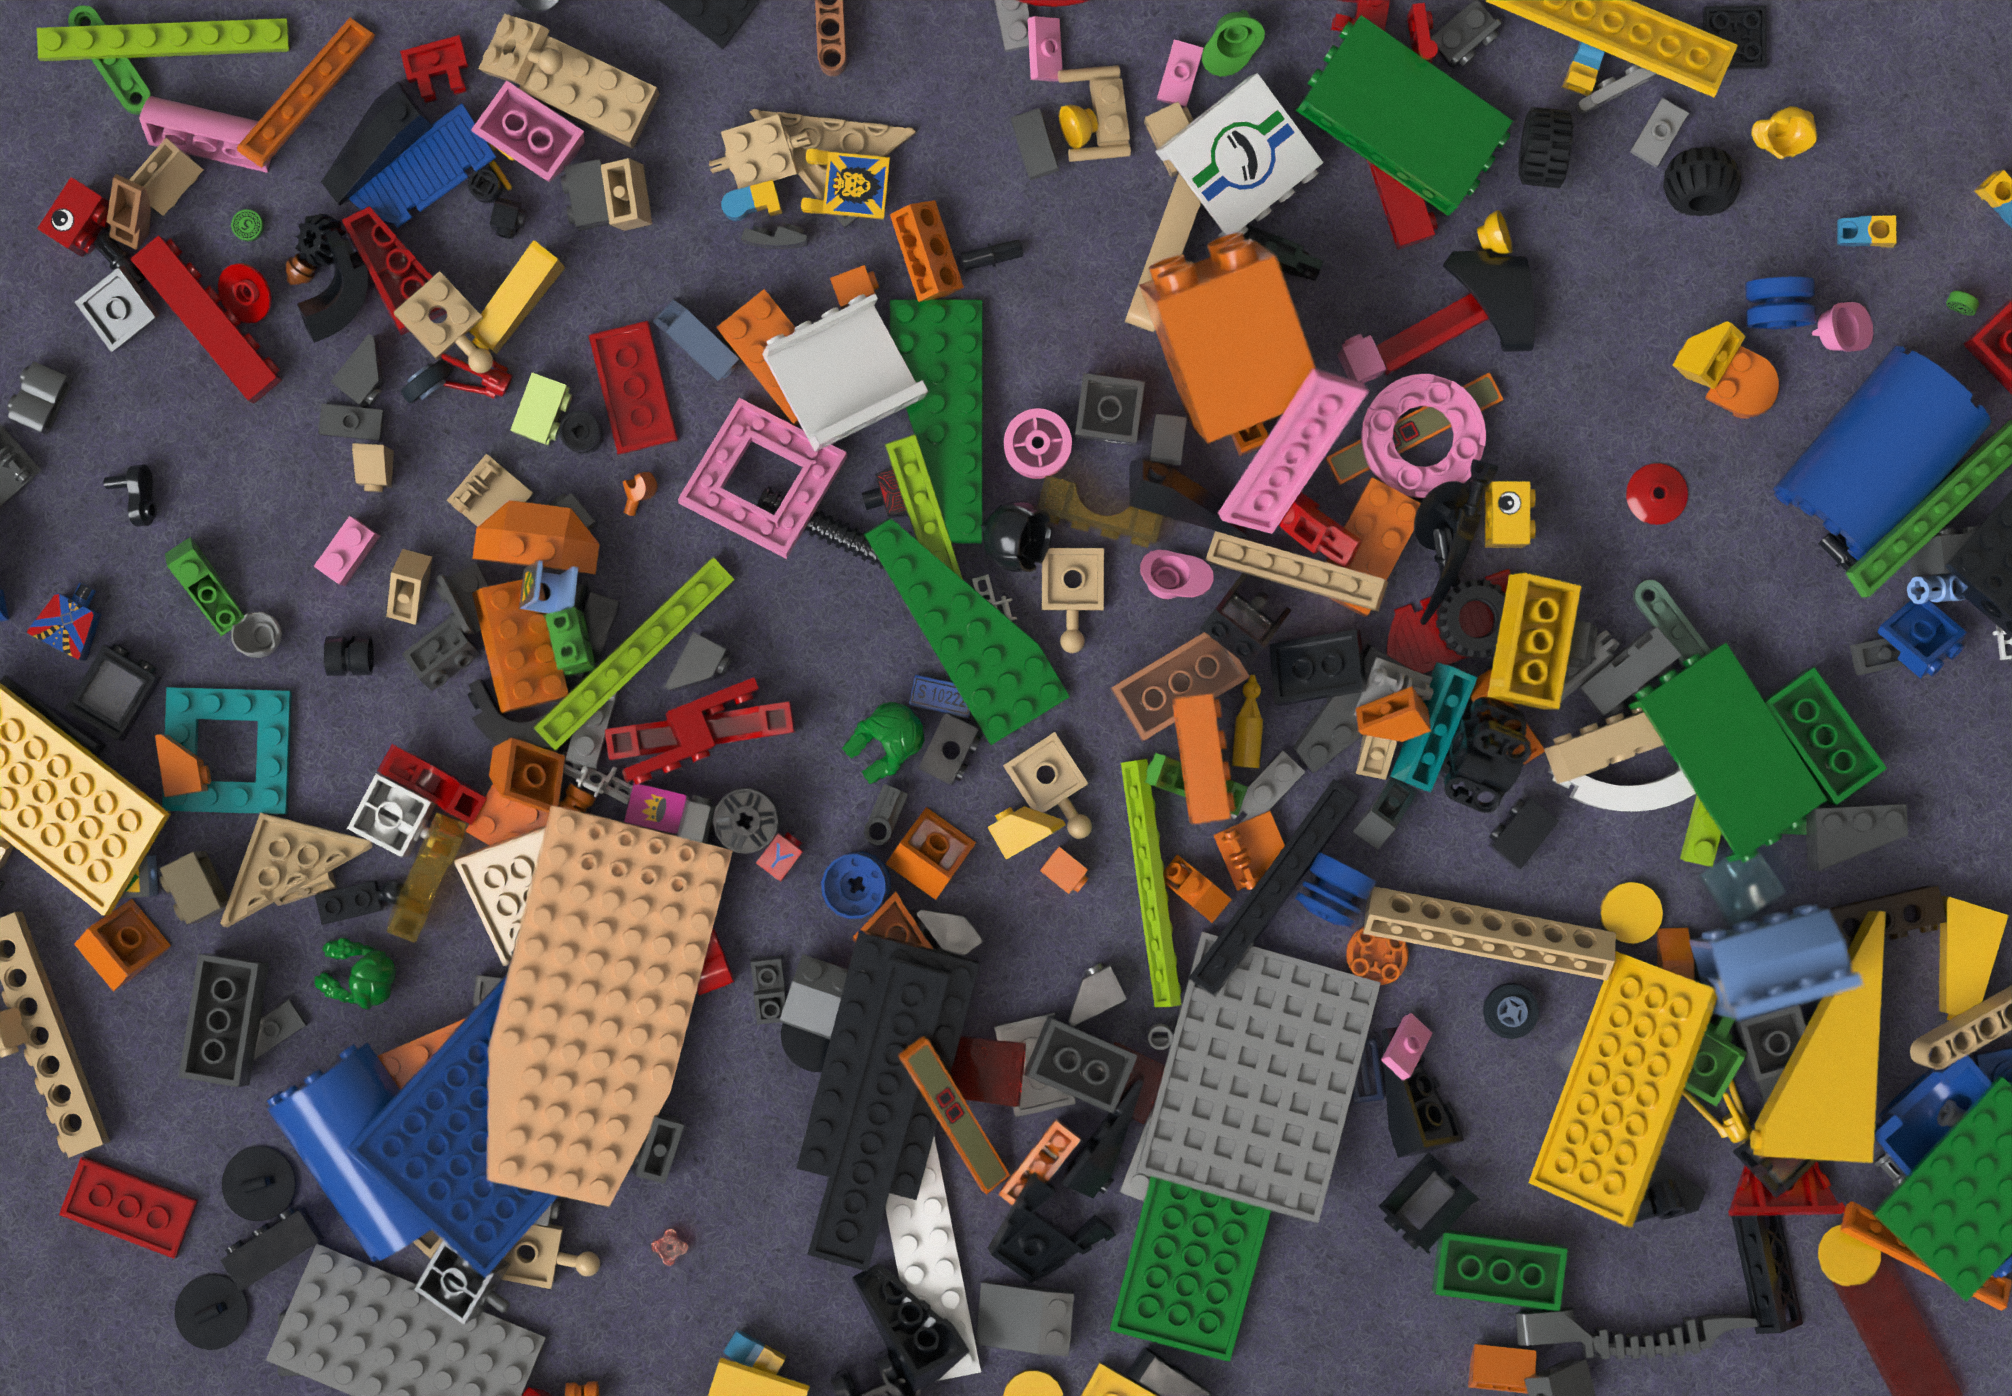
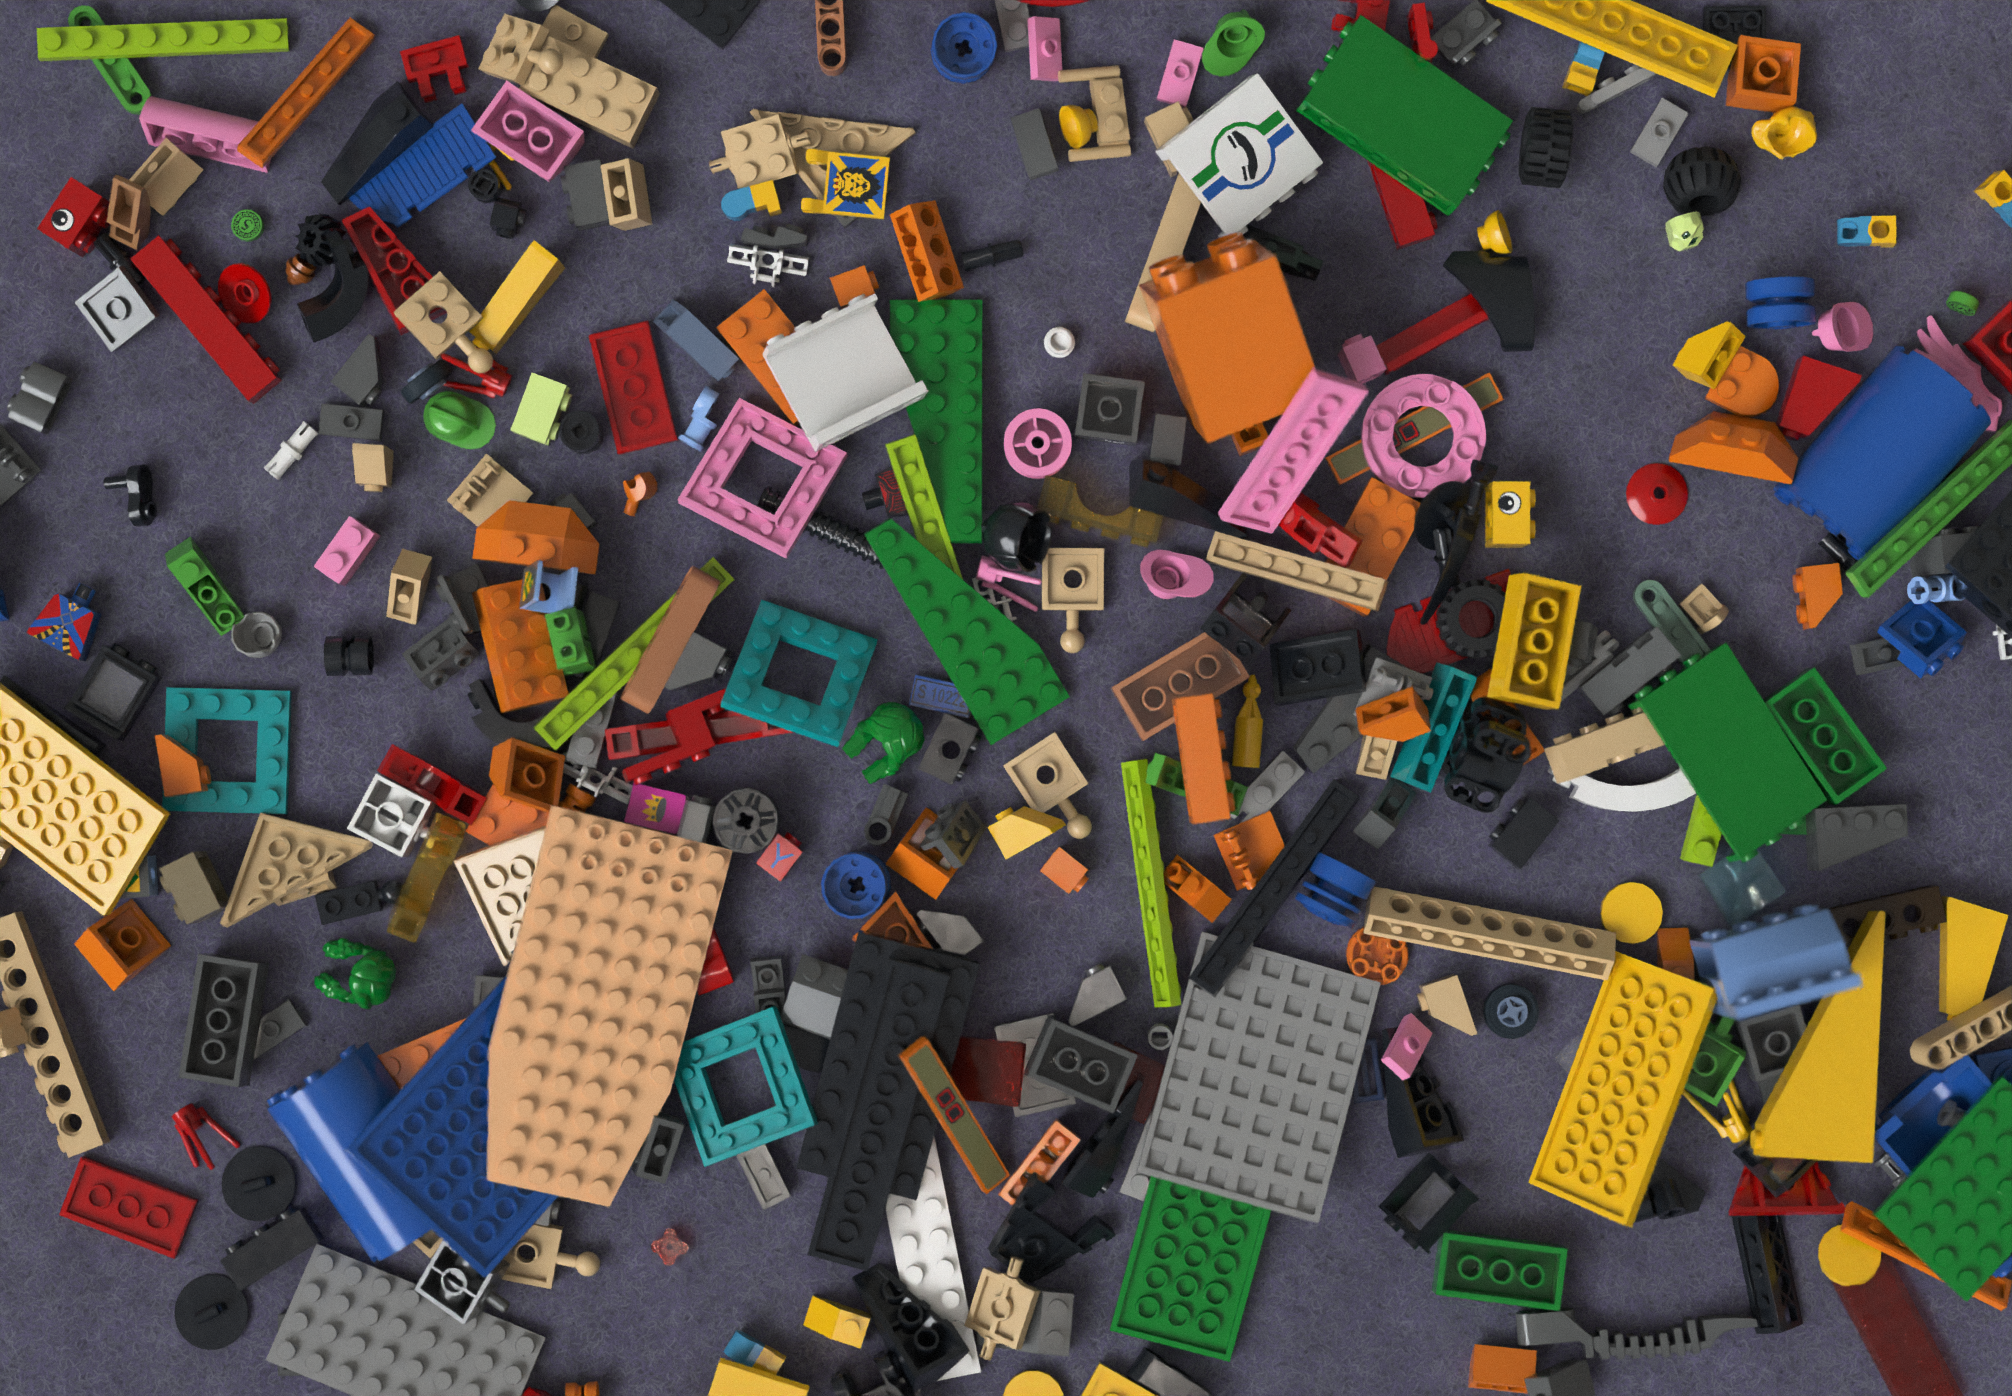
none -> red plant [172,1103,240,1170]
none -> white pin [263,421,318,480]
none -> bright green piece [423,391,496,450]
none -> tan plate [542,5,609,58]
none -> nougat beam [620,566,720,714]
none -> teal plate [674,1006,818,1167]
none -> light blue connector [678,386,720,452]
none -> teal plate [720,600,878,747]
none -> white piece [727,244,809,287]
none -> plate [736,1144,792,1210]
none -> yellow slope [803,1295,871,1349]
none -> dark grey bracket [920,800,987,869]
none -> blue wheel [931,12,997,84]
none -> tan plate [964,1256,1040,1360]
none -> bright pink plant [976,555,1042,612]
none -> white plate [1044,327,1075,358]
none -> tan slope [1416,974,1477,1036]
none -> yellowish green rock [1665,211,1704,252]
none -> orange wedge [1669,411,1799,485]
none -> tan tile [1678,583,1729,634]
none -> orange slope [1726,35,1801,113]
none -> red slope [1776,356,1862,441]
none -> orange slope [1793,563,1843,630]
none -> bright pink animal [1914,316,2002,432]

